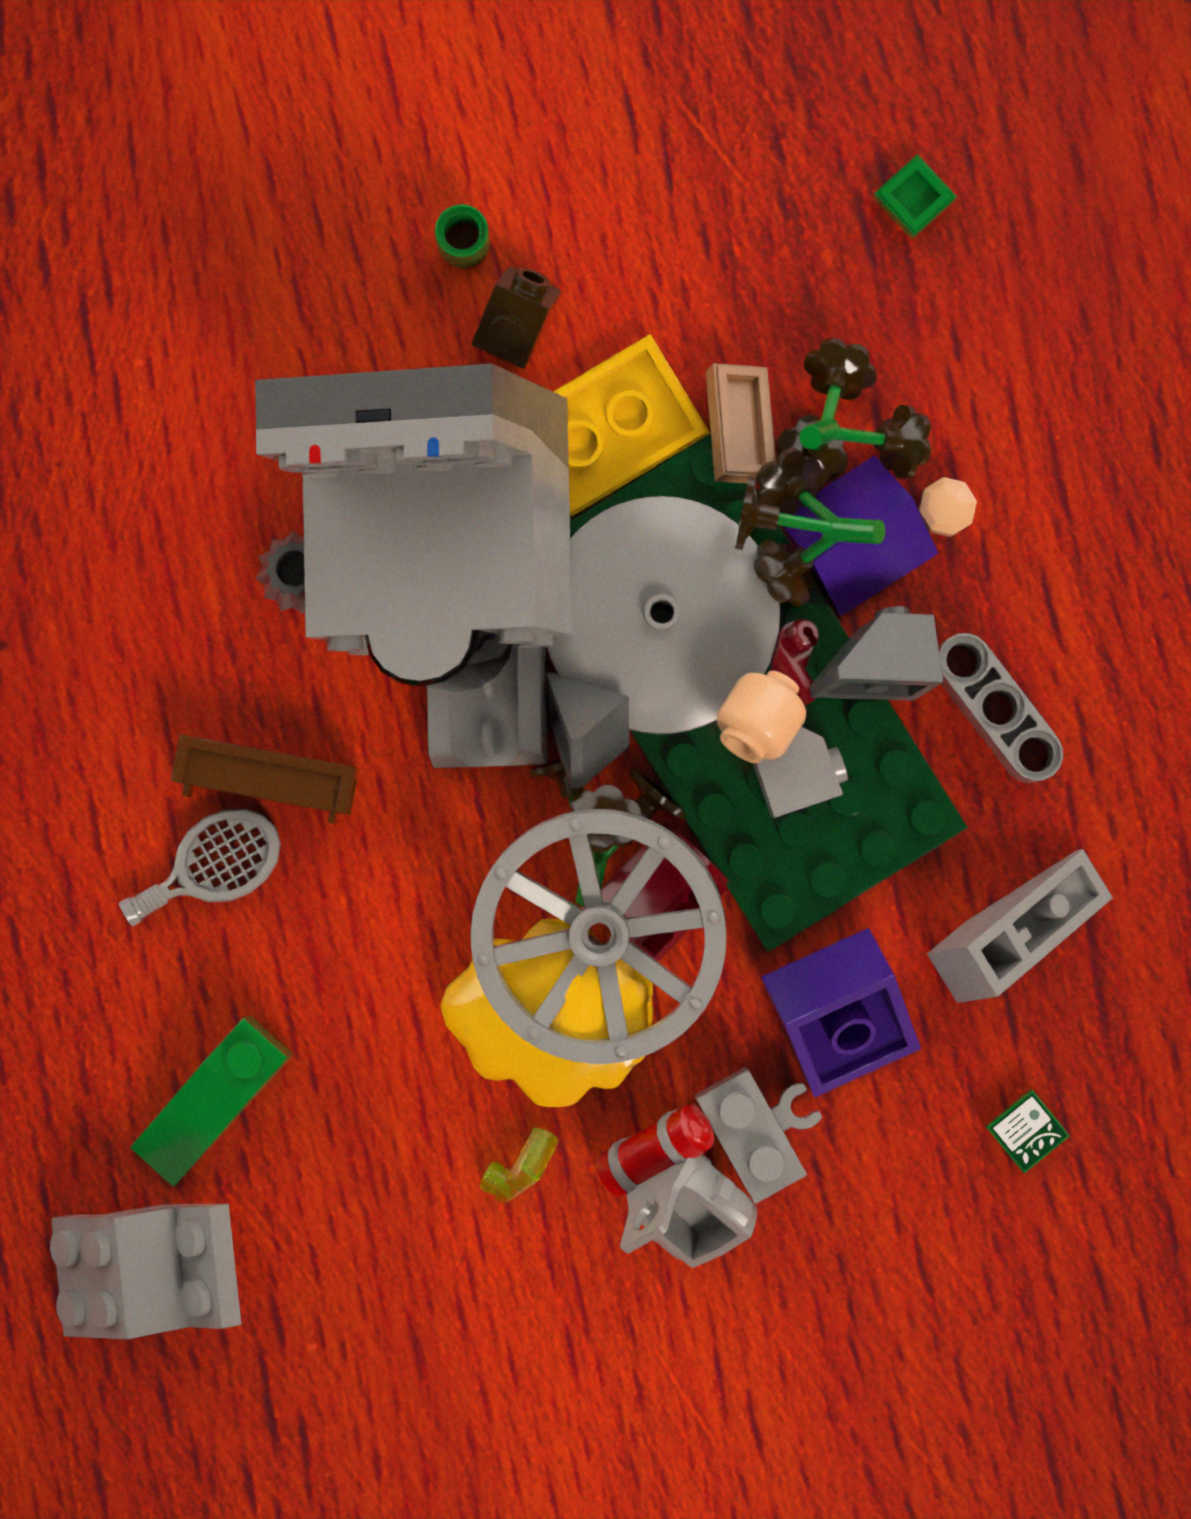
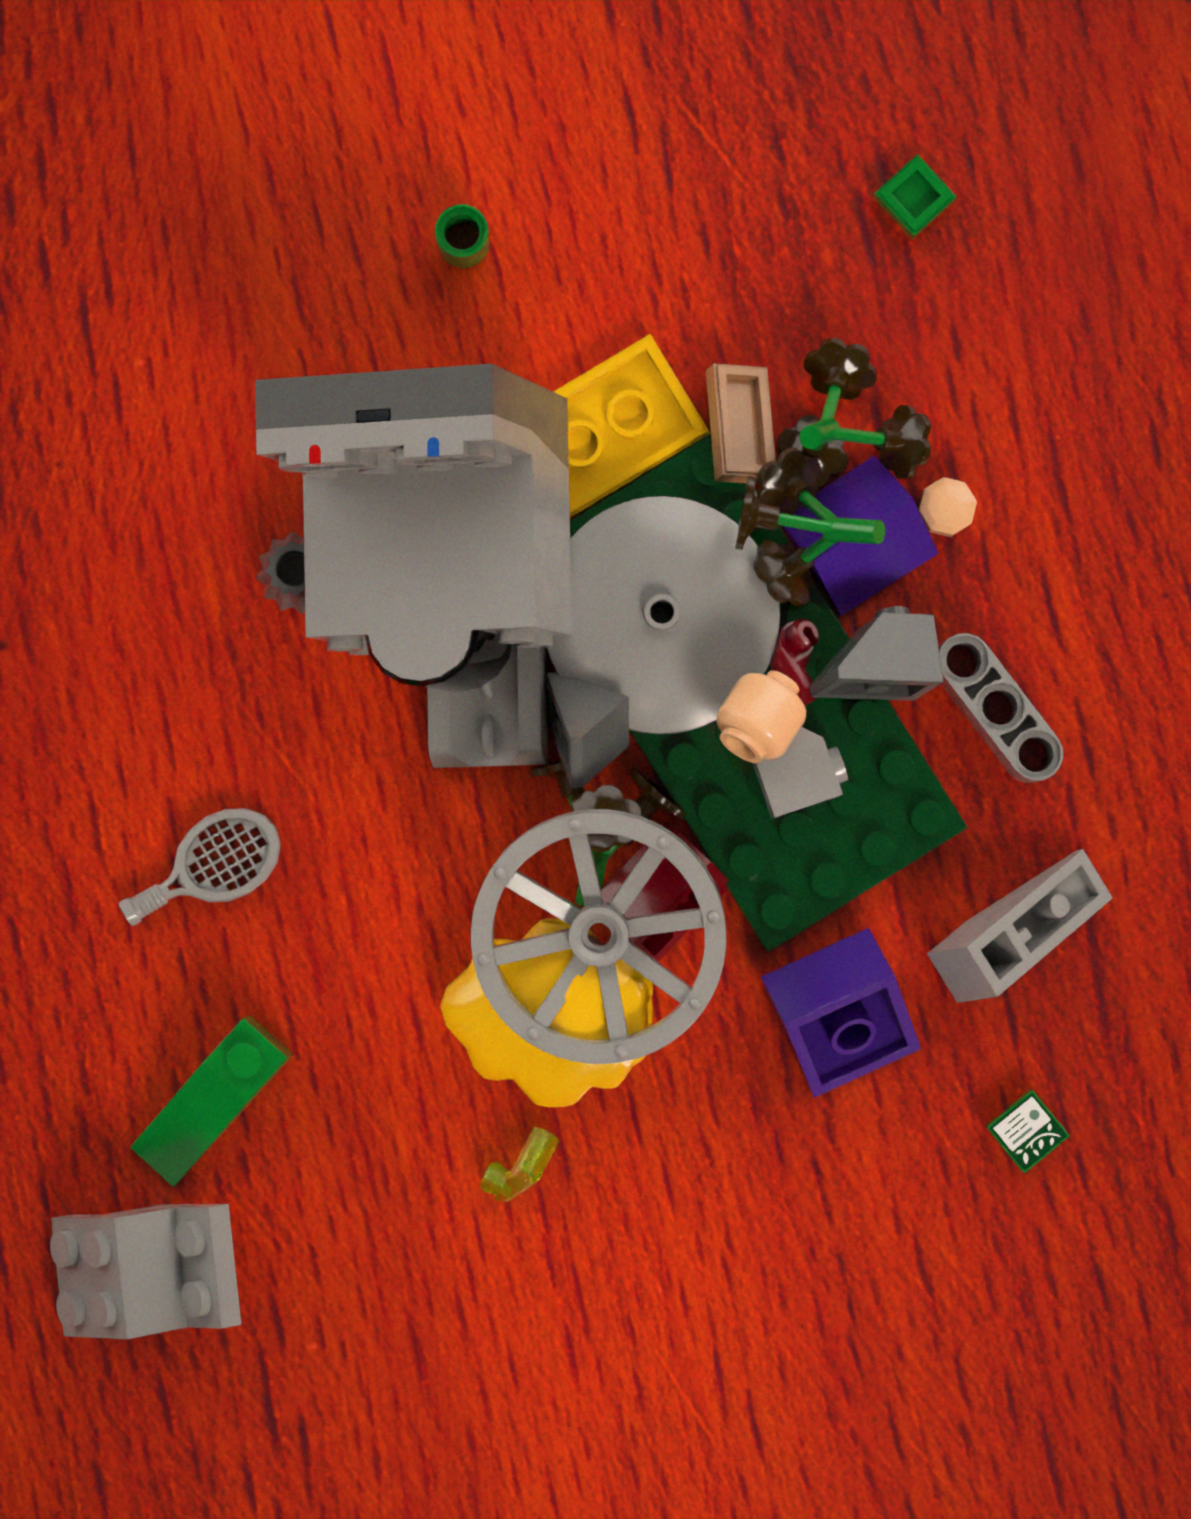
reddish brown container [171,734,359,824] -> none
dark brown bracket [471,267,561,369] -> none
light grey piece [596,1104,757,1268] -> none
light grey brick [694,1067,822,1204] -> none

